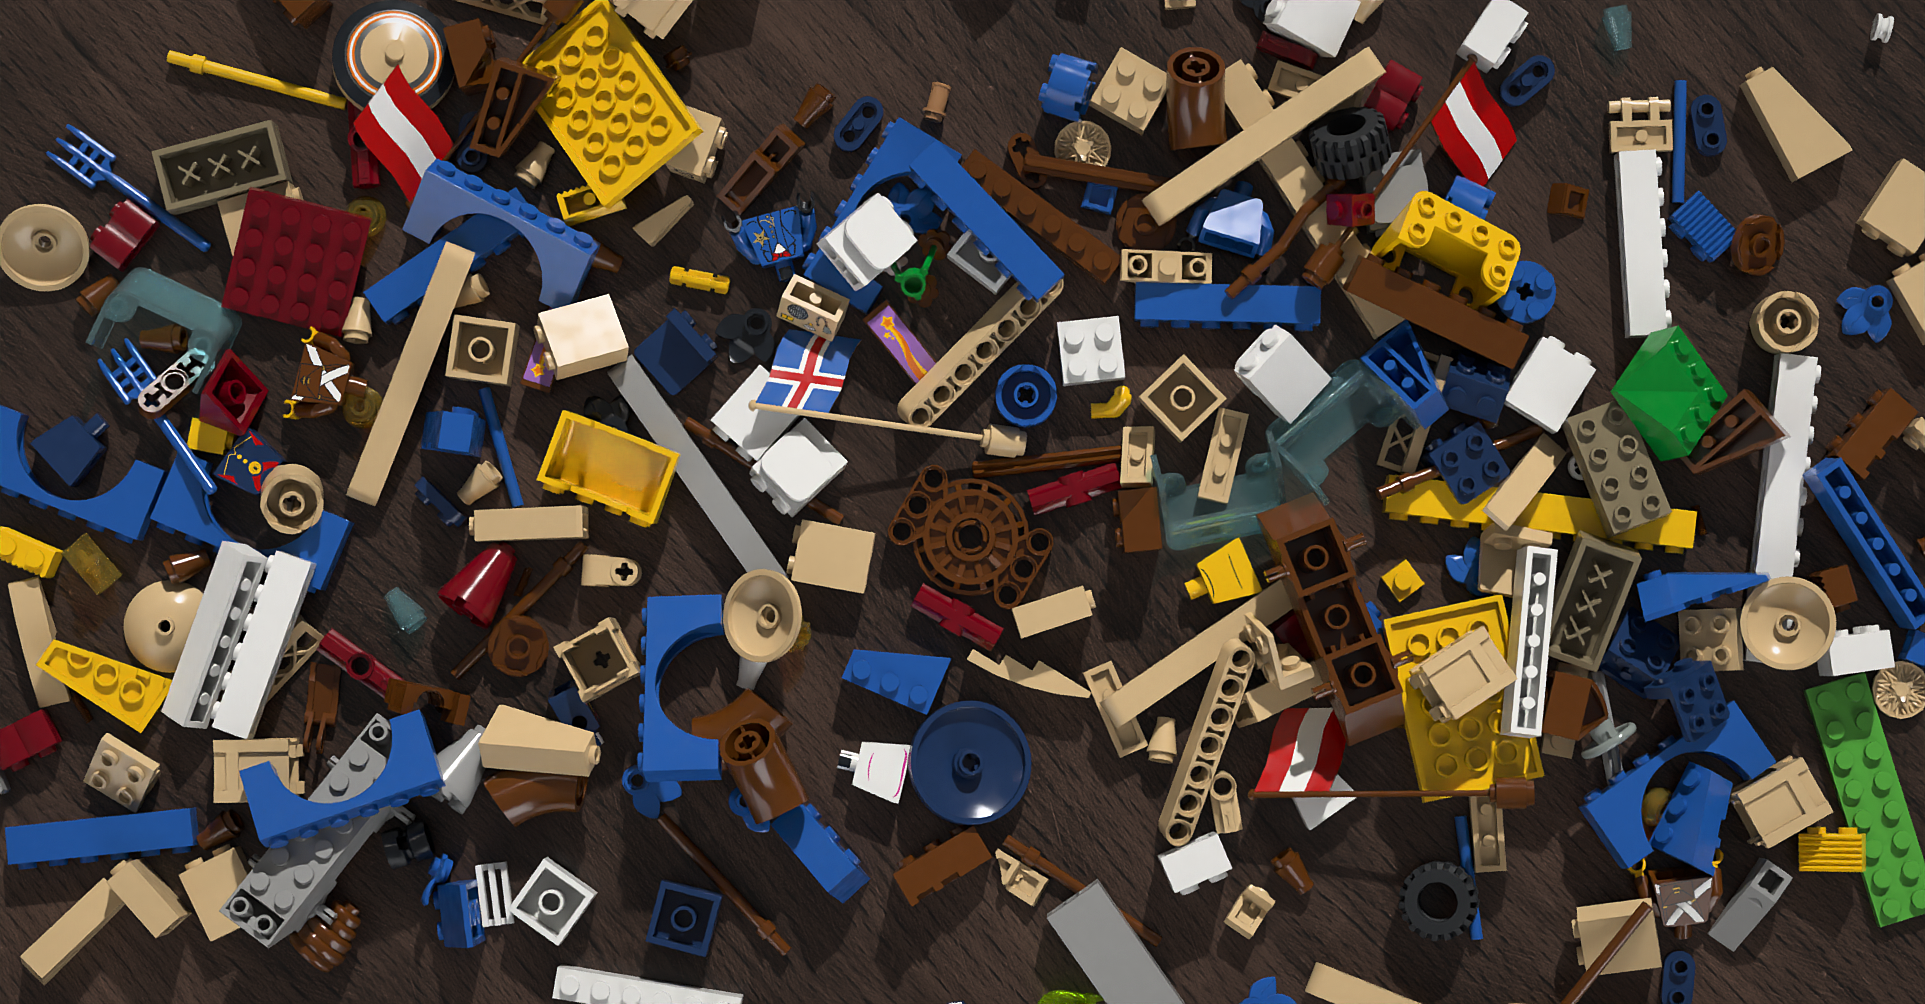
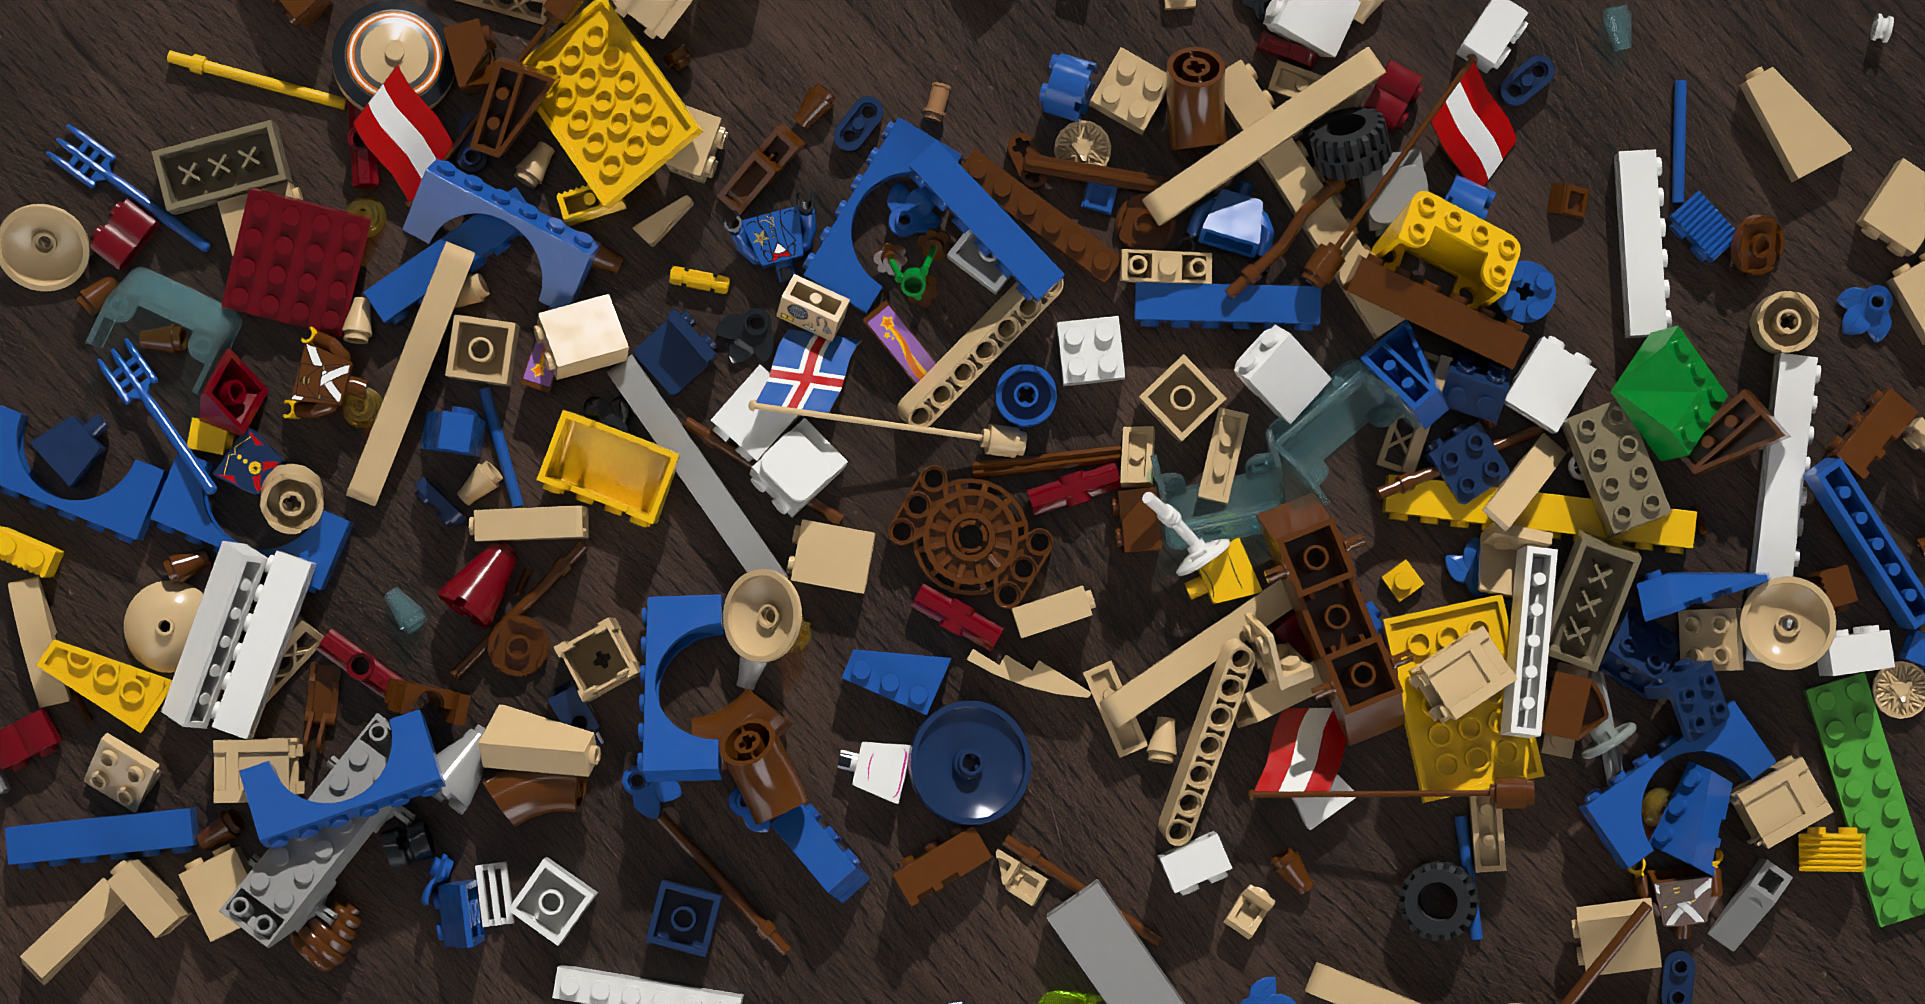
clear yellow hips [61,533,122,595] -> none
beam [138,349,211,419] -> none
tan piece [581,554,642,587] -> none
white brick [816,193,918,291] -> none
yellow arm [1091,385,1132,419] -> none
tan piece [1209,770,1243,834] -> none
dark red bracket [1326,193,1375,227] -> none
tan plate [1607,97,1673,153] -> none
dark blue plate [1689,95,1727,157] -> none
none -> white dish [1142,492,1230,576]

